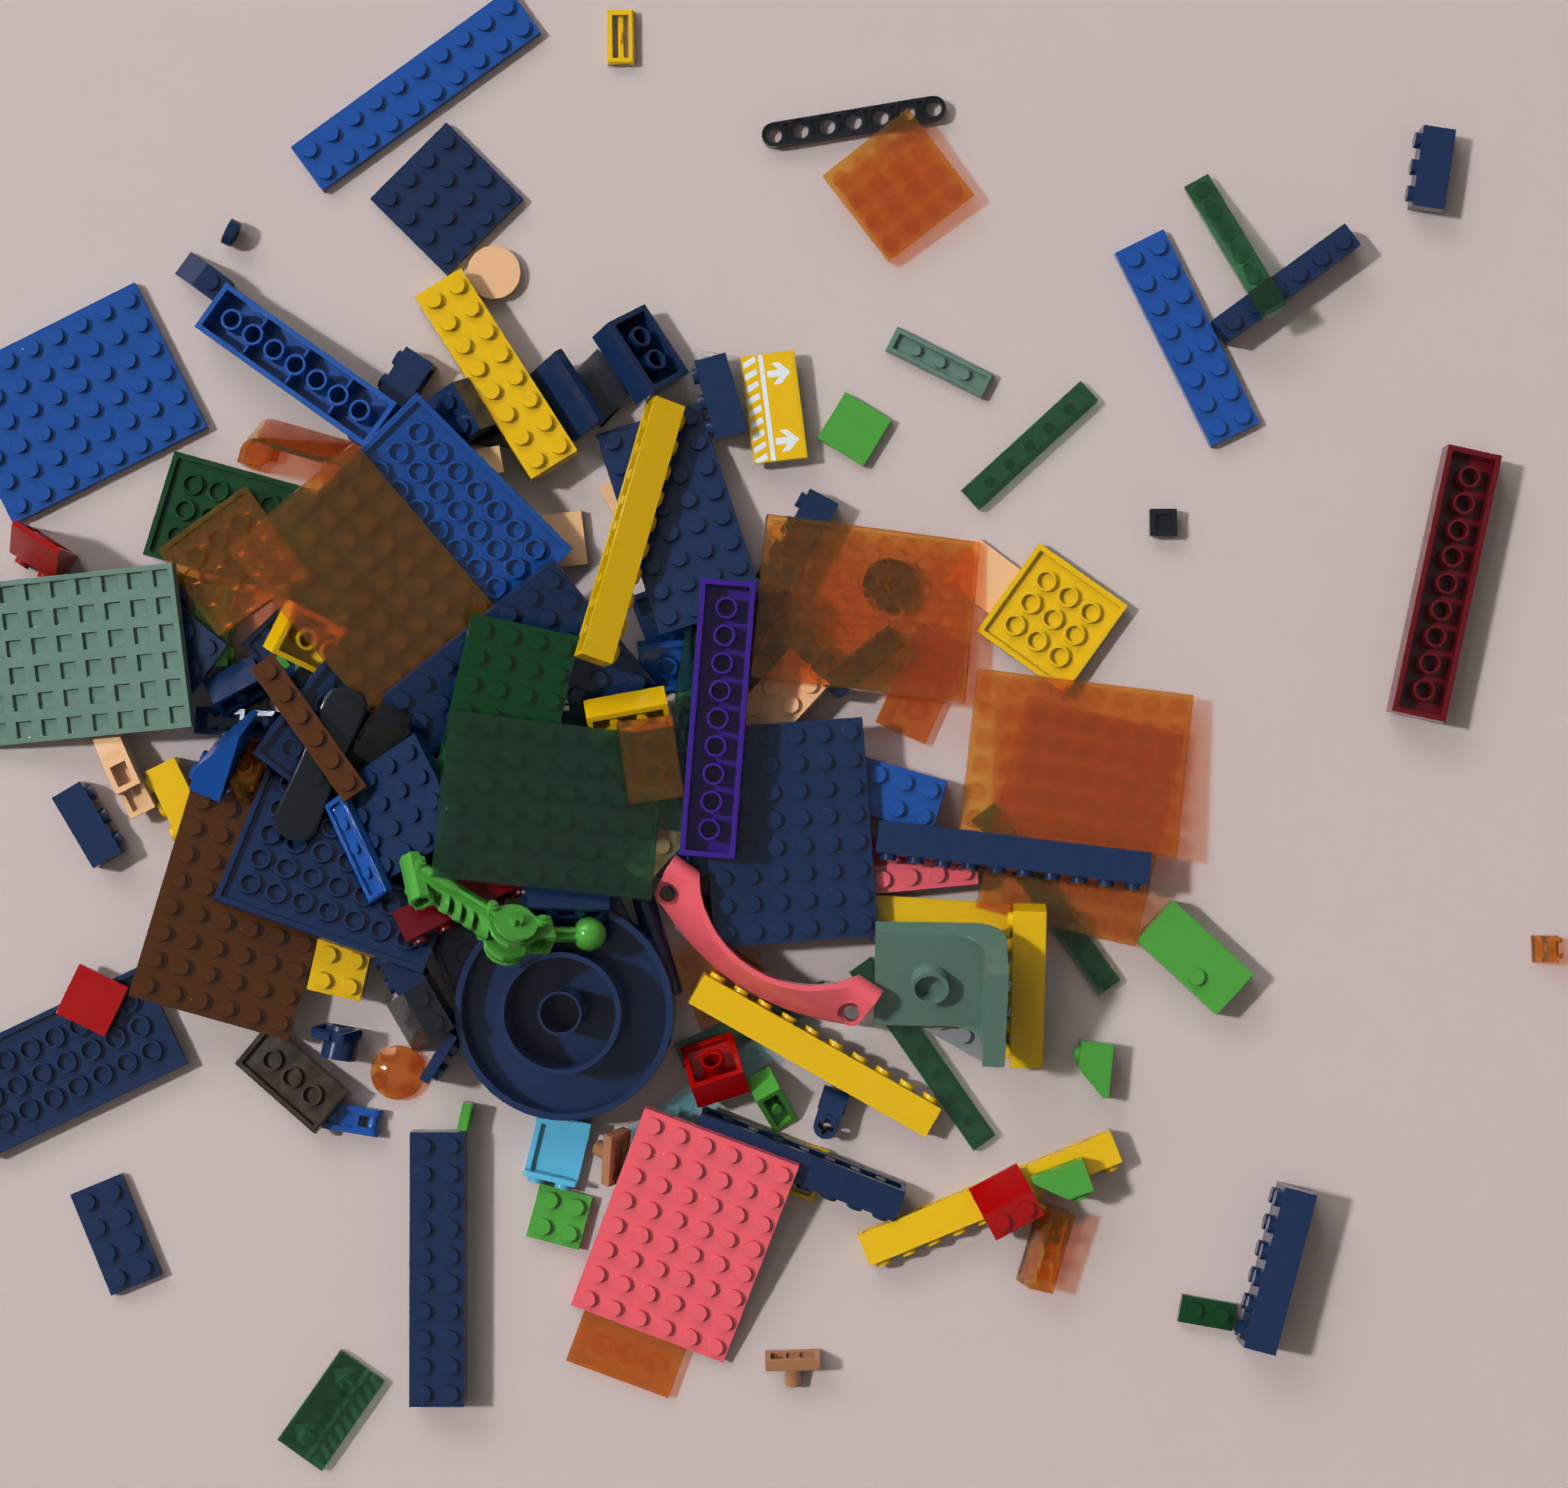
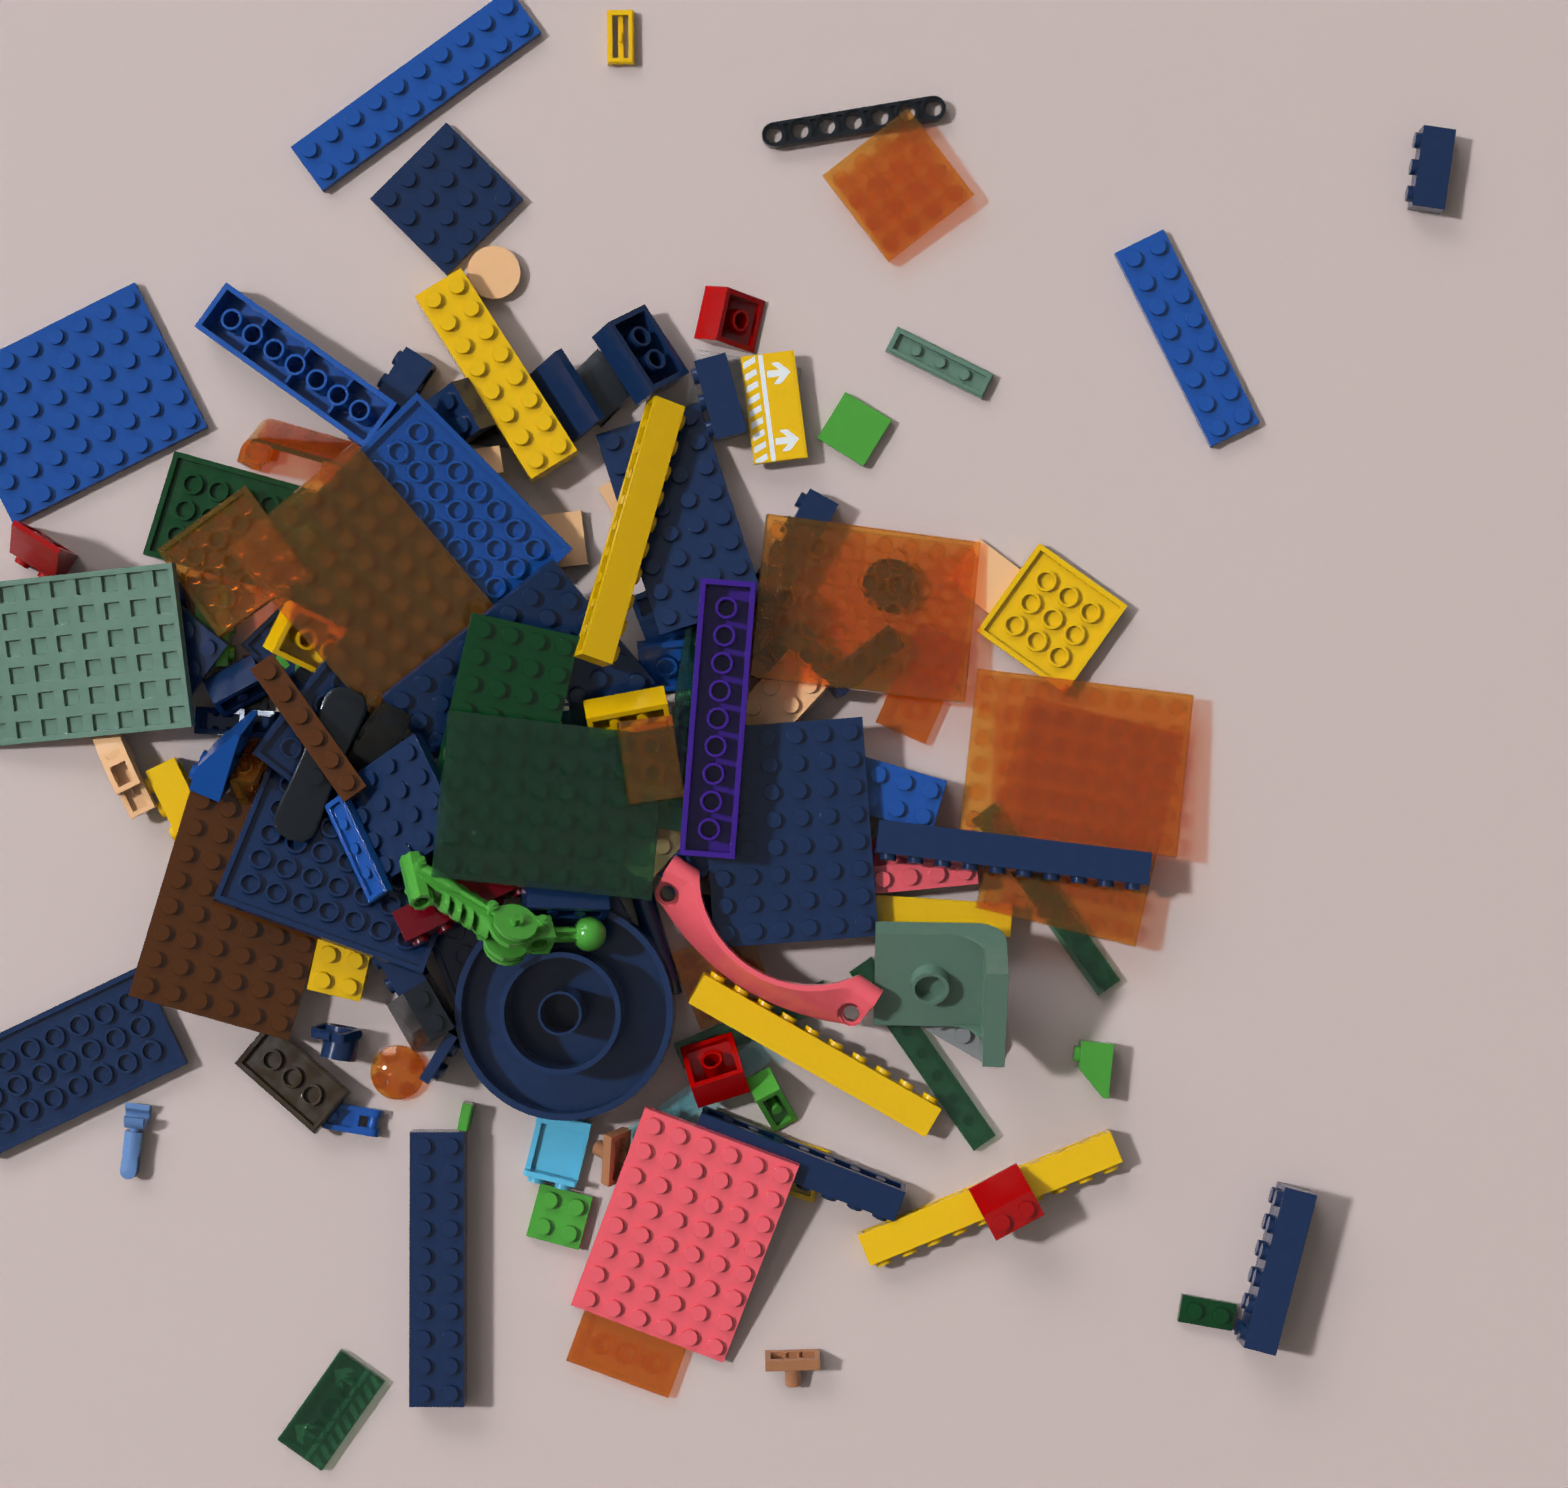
dark blue brick [52,781,126,868] -> none
red tile [56,964,130,1037] -> none
dark blue plate [70,1173,163,1296] -> none
dark blue slope [175,252,235,301] -> none
dark blue tile [221,218,242,247] -> none
dark blue piece [813,1085,850,1139] -> none
clear green tile [961,381,1099,511] -> none
yellow brick [1005,903,1047,1069] -> none
clear orange brick [1016,1202,1076,1294] -> none
bright green slope [1029,1157,1094,1202] -> none
bright green brick [1133,900,1254,1015] -> none
black plate [1149,509,1177,537] -> none
clear green plate [1184,174,1287,321] -> none
dark blue brick [1210,223,1361,346] -> none
dark red brick [1386,444,1502,723] -> none
clear orange tile [1531,935,1563,963] -> none
none -> medium blue piece [120,1102,152,1179]
none -> red slope [694,286,766,354]

